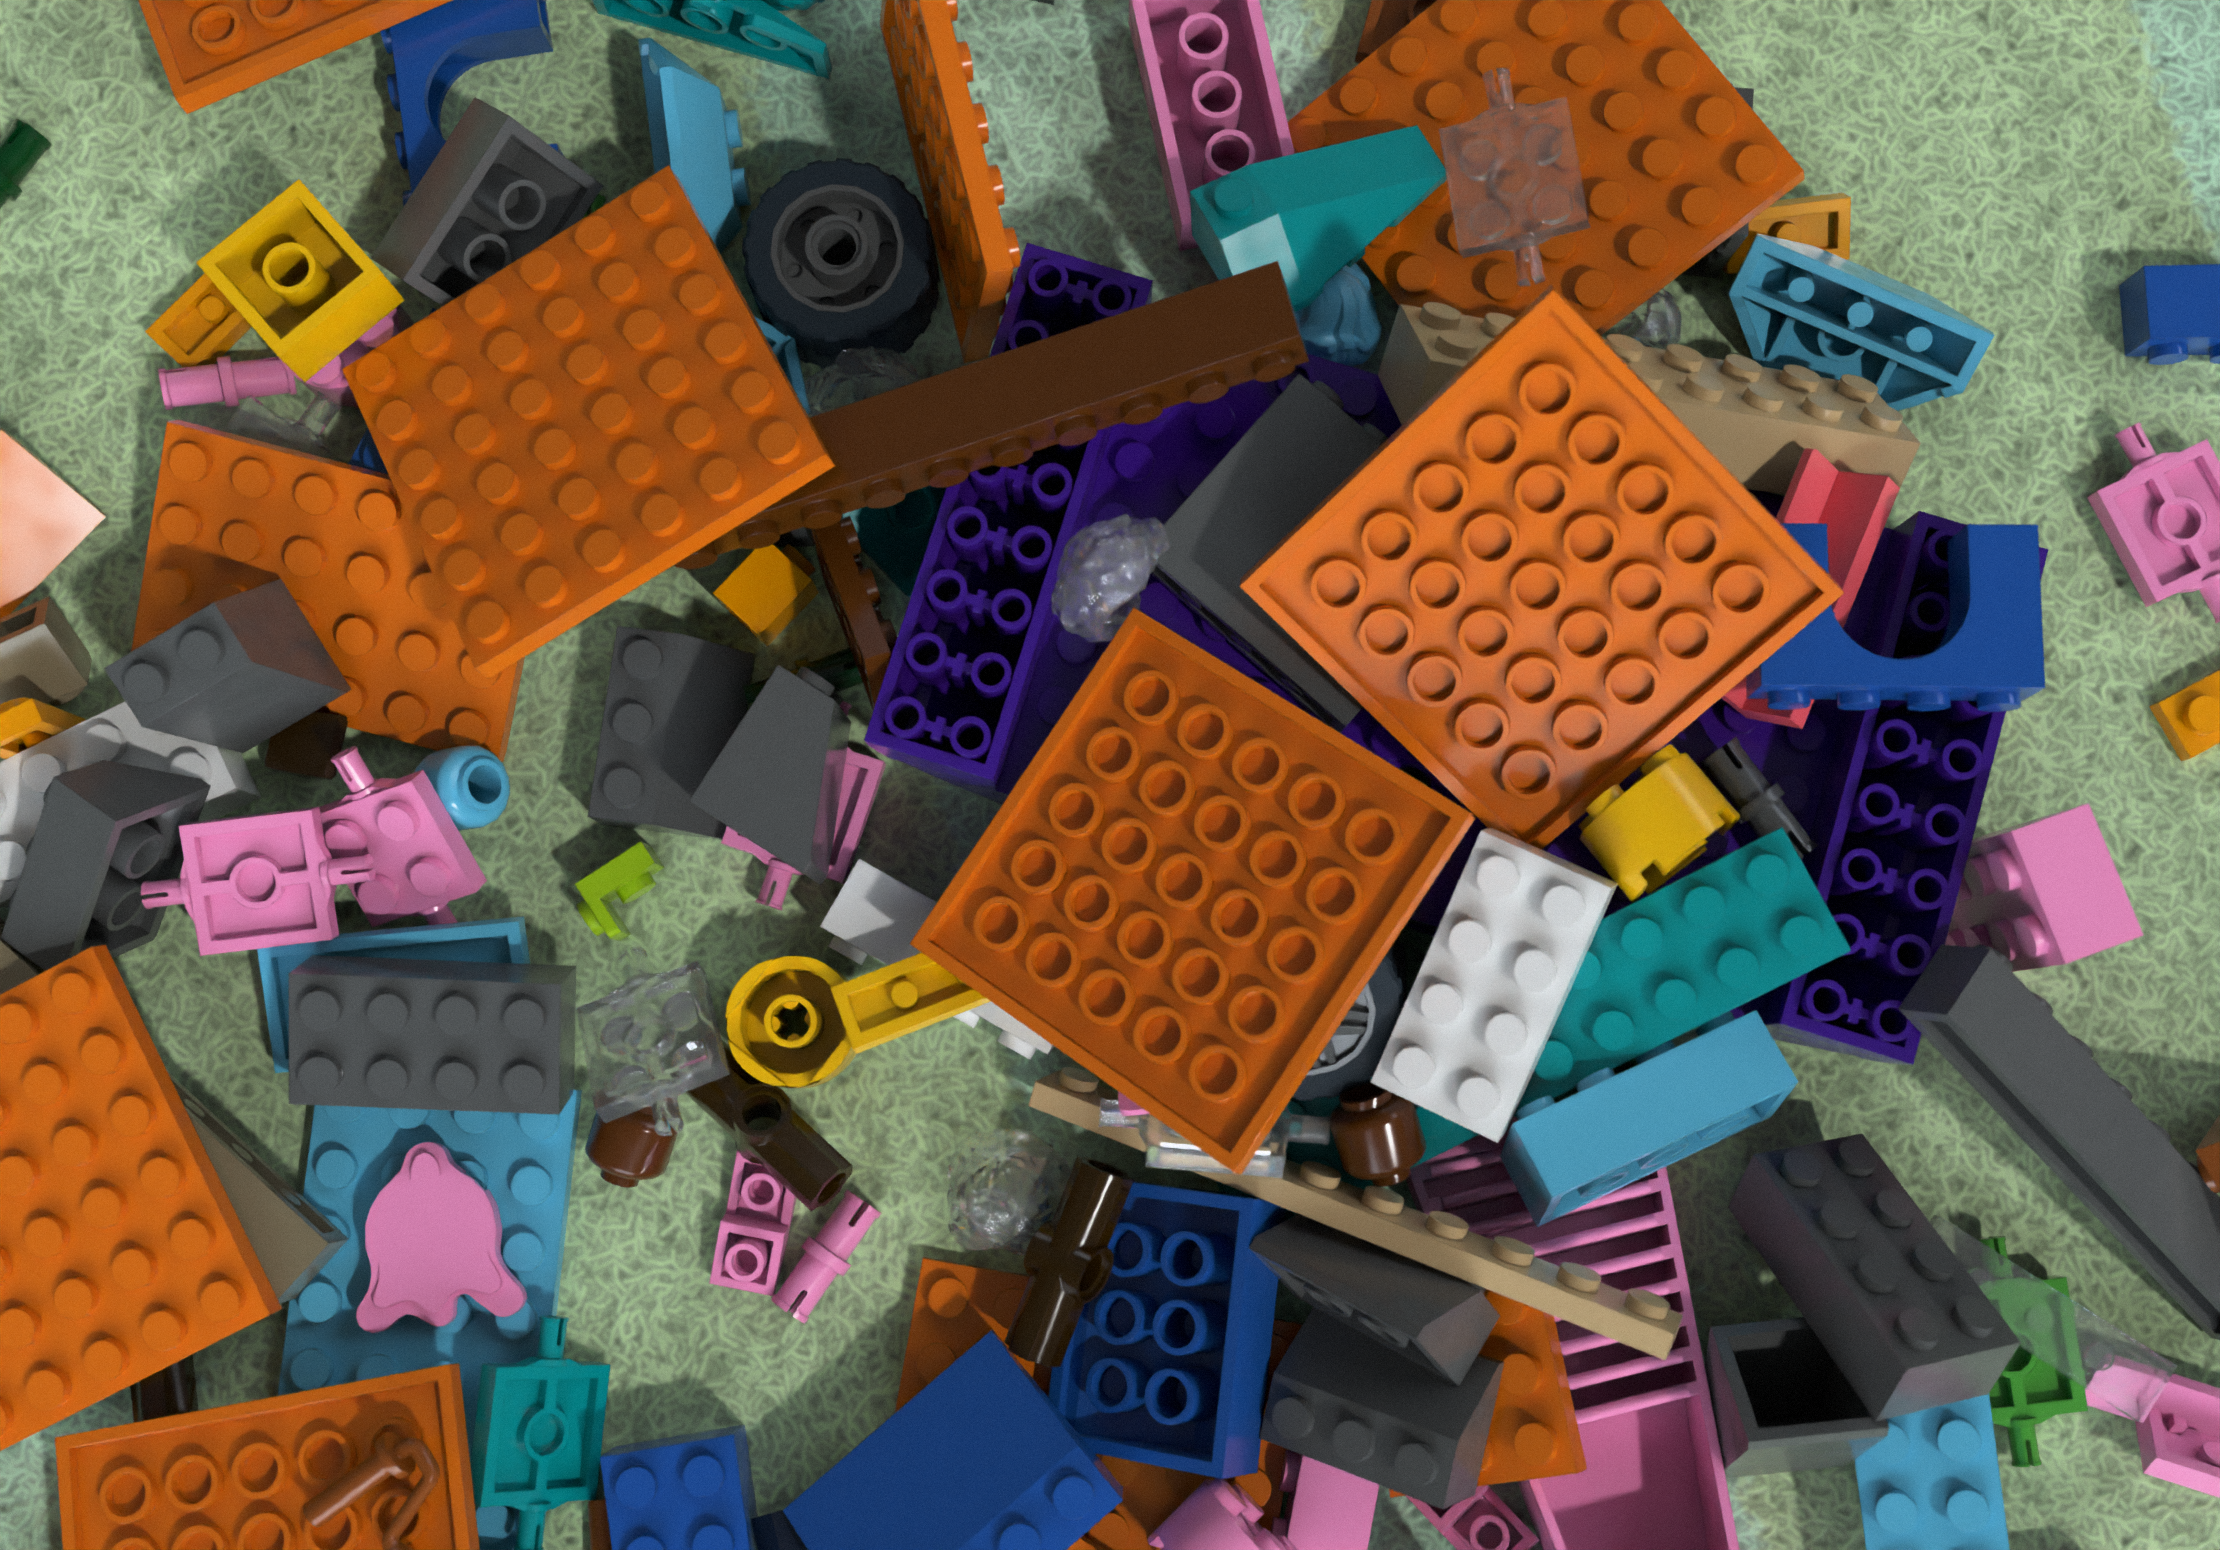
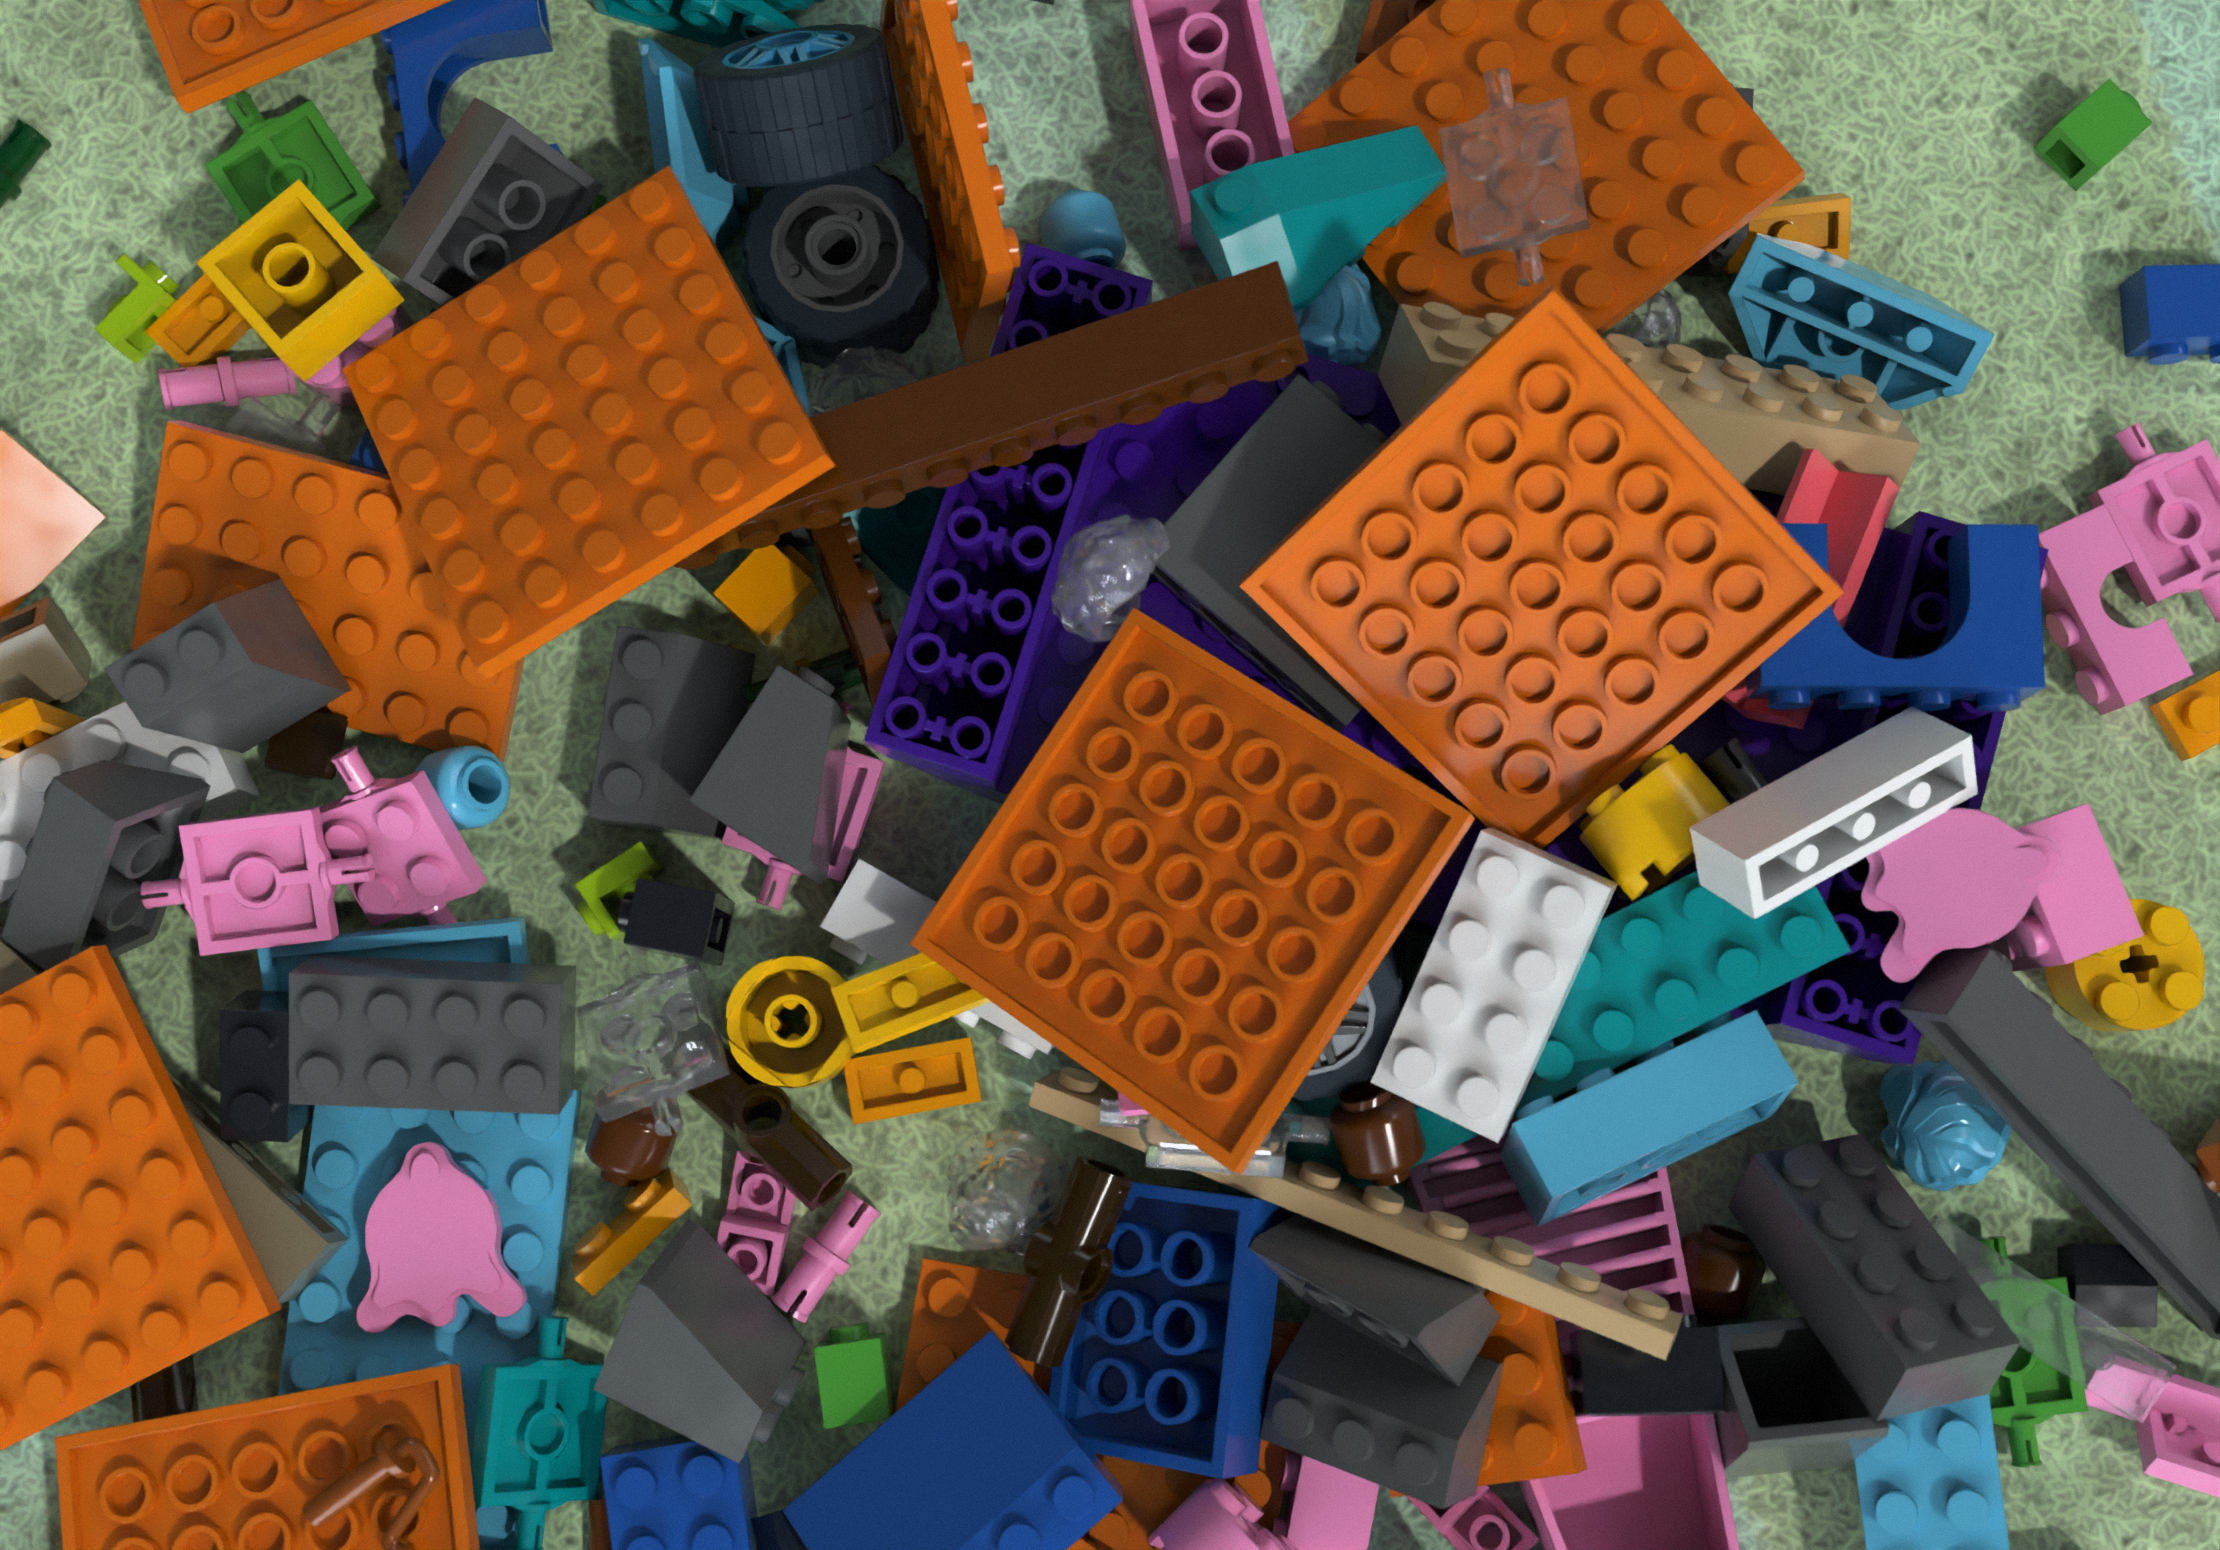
none -> lime bracket [94,252,180,364]
none -> bright green plate [204,92,382,231]
none -> black brick [220,990,312,1142]
none -> light orange plate [572,1168,692,1297]
none -> dark grey slope [593,1219,807,1464]
none -> black brick [618,878,735,966]
none -> black wheel [693,24,904,187]
none -> bright green brick [814,1323,895,1429]
none -> light orange plate [844,1037,983,1125]
none -> medium azure head [1038,189,1126,269]
none -> black brick [1570,1314,1726,1417]
none -> reddish brown head [1681,1224,1766,1327]
none -> white brick [1690,706,1978,919]
none -> bright pink tile [1861,808,2062,983]
none -> medium azure hair [1879,1059,2011,1191]
none -> bright green brick [2034,78,2153,191]
none -> bright pink arch [2038,504,2194,715]
none -> yellow brick [2045,899,2205,1032]
none -> black piece [2057,1243,2158,1327]

